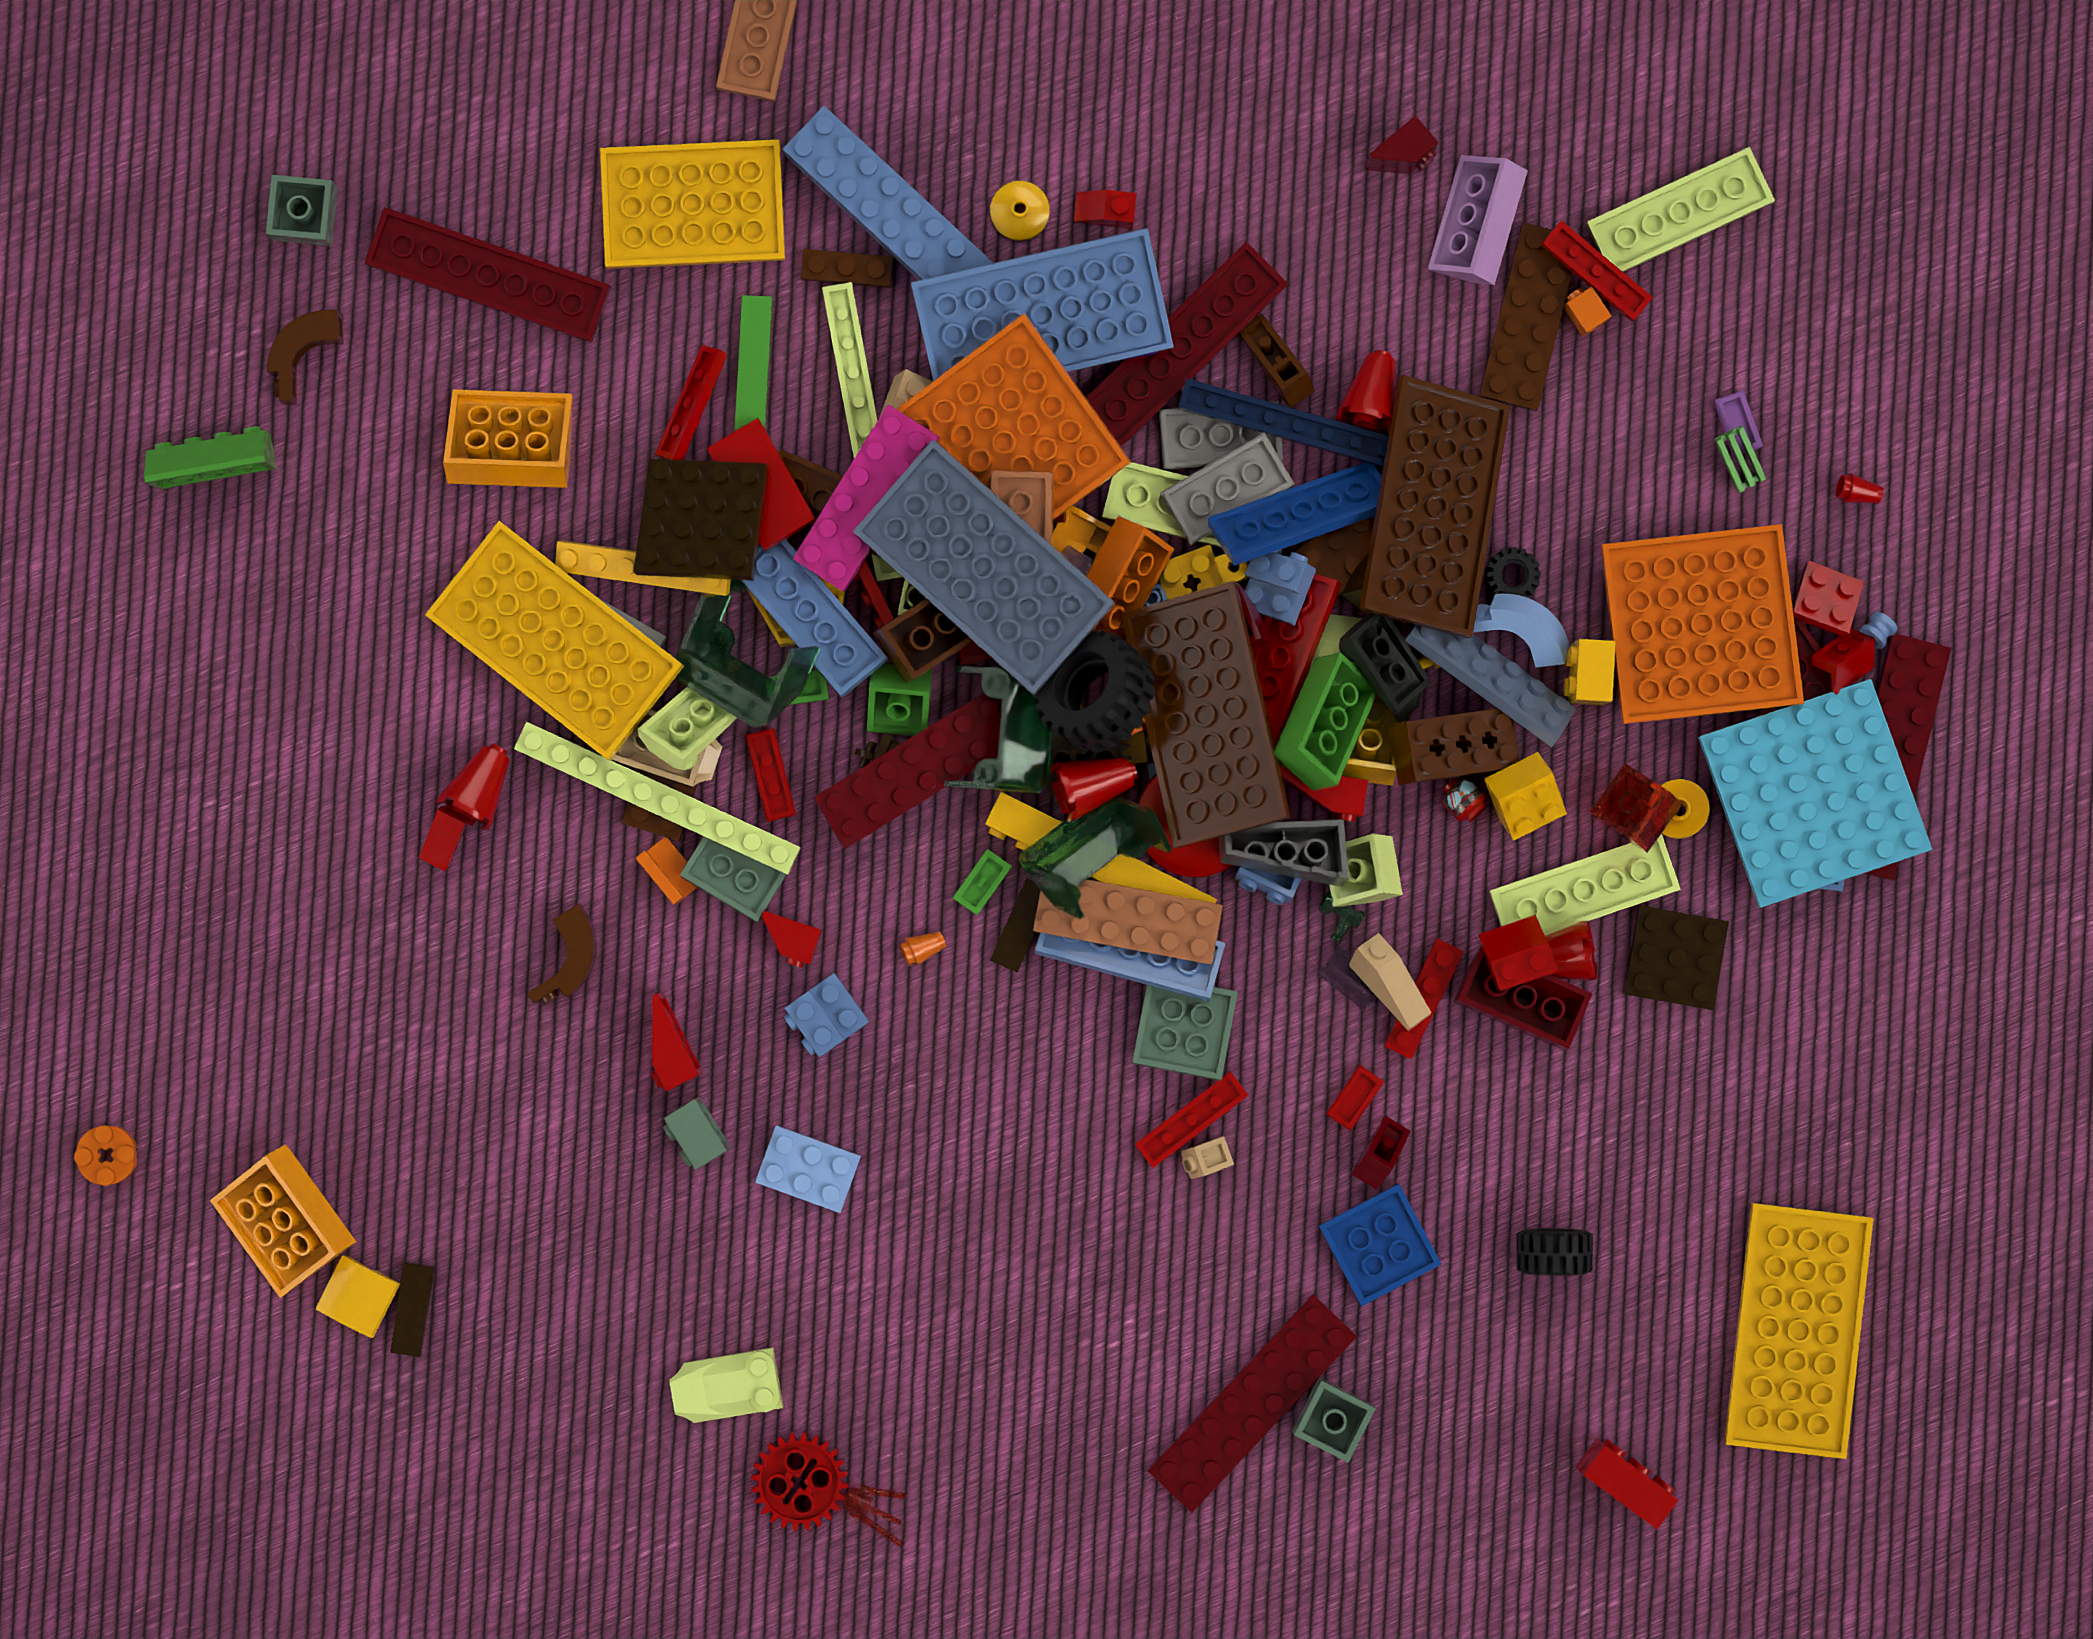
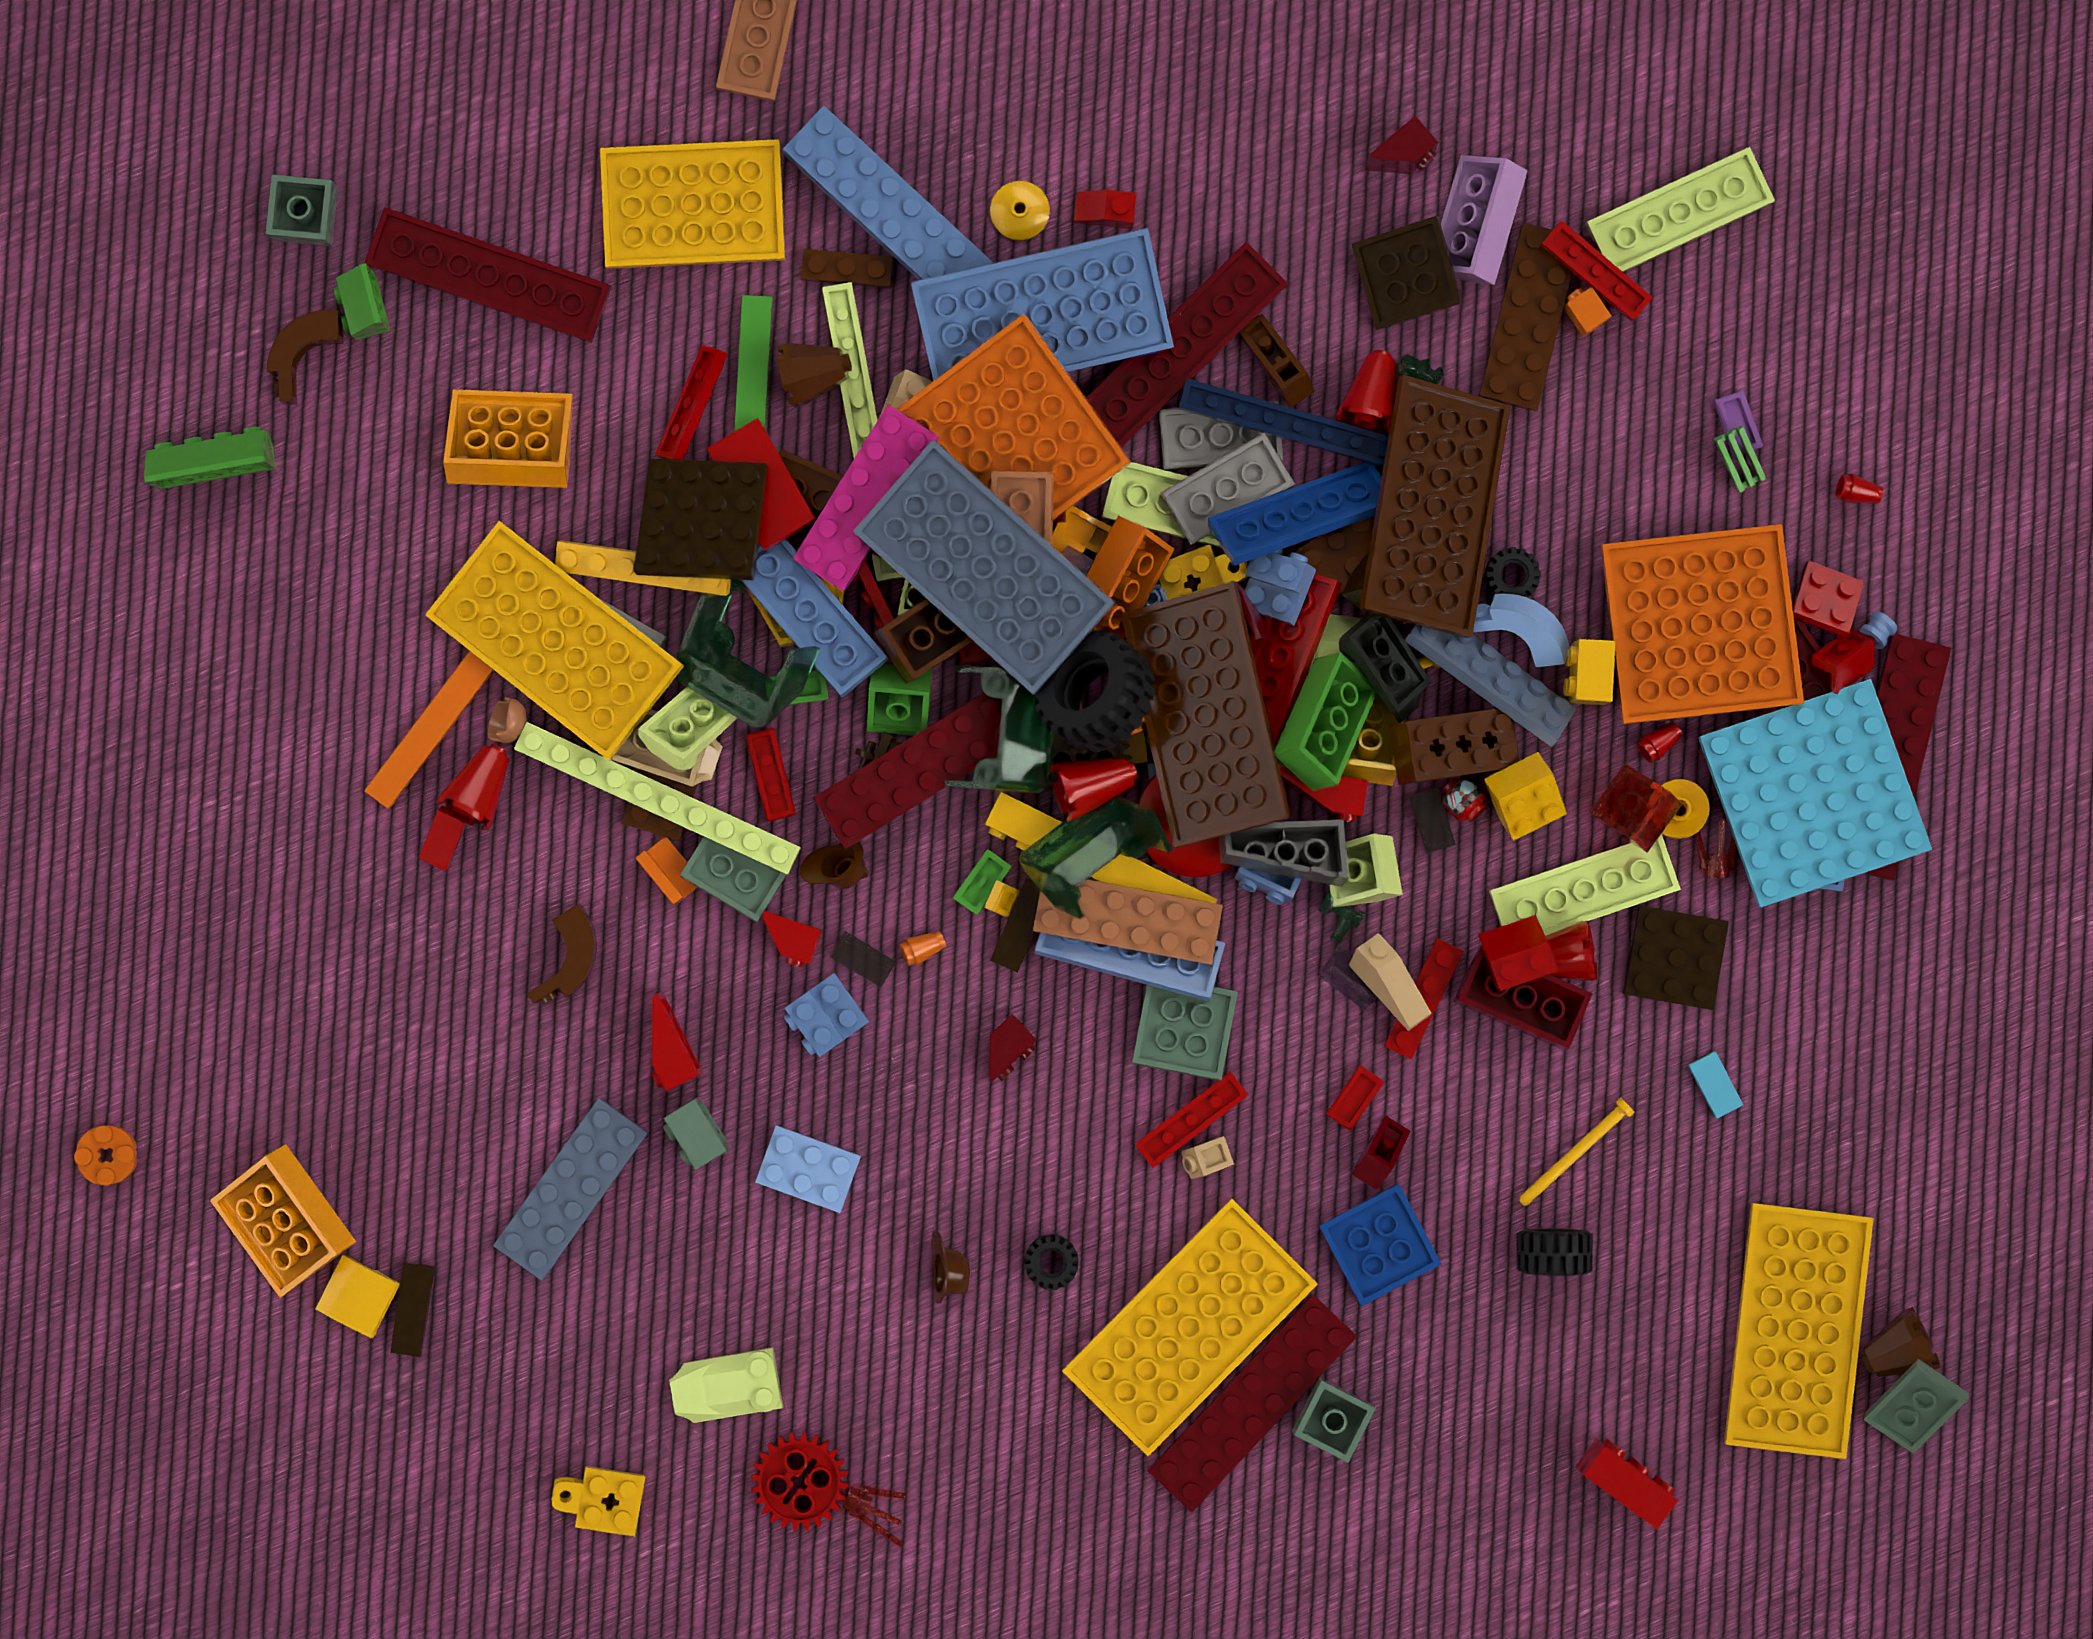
none -> bright green slope [334,263,391,340]
none -> orange tile [364,651,494,809]
none -> nougat hair [488,697,527,743]
none -> sand blue plate [493,1098,649,1281]
none -> yellow plate [551,1466,646,1537]
none -> reddish brown cone [777,343,852,407]
none -> reddish brown piece [800,842,869,889]
none -> clear smoke tile [830,931,897,988]
none -> reddish brown piece [931,1230,970,1304]
none -> yellow tile [984,880,1020,918]
none -> dark red slope [989,1013,1037,1082]
none -> black tyre [1024,1234,1079,1290]
none -> yellow plate [1062,1198,1318,1456]
none -> dark brown plate [1352,216,1463,330]
none -> clear green hair [1396,354,1444,384]
none -> clear smoke tile [1408,787,1456,854]
none -> yellow bar [1519,1097,1635,1206]
none -> red cone [1637,722,1683,763]
none -> medium azure tile [1688,1051,1743,1119]
none -> clear red plant [1694,818,1736,879]
none -> reddish brown cone [1862,1307,1941,1377]
none -> sand green plate [1863,1359,1969,1453]

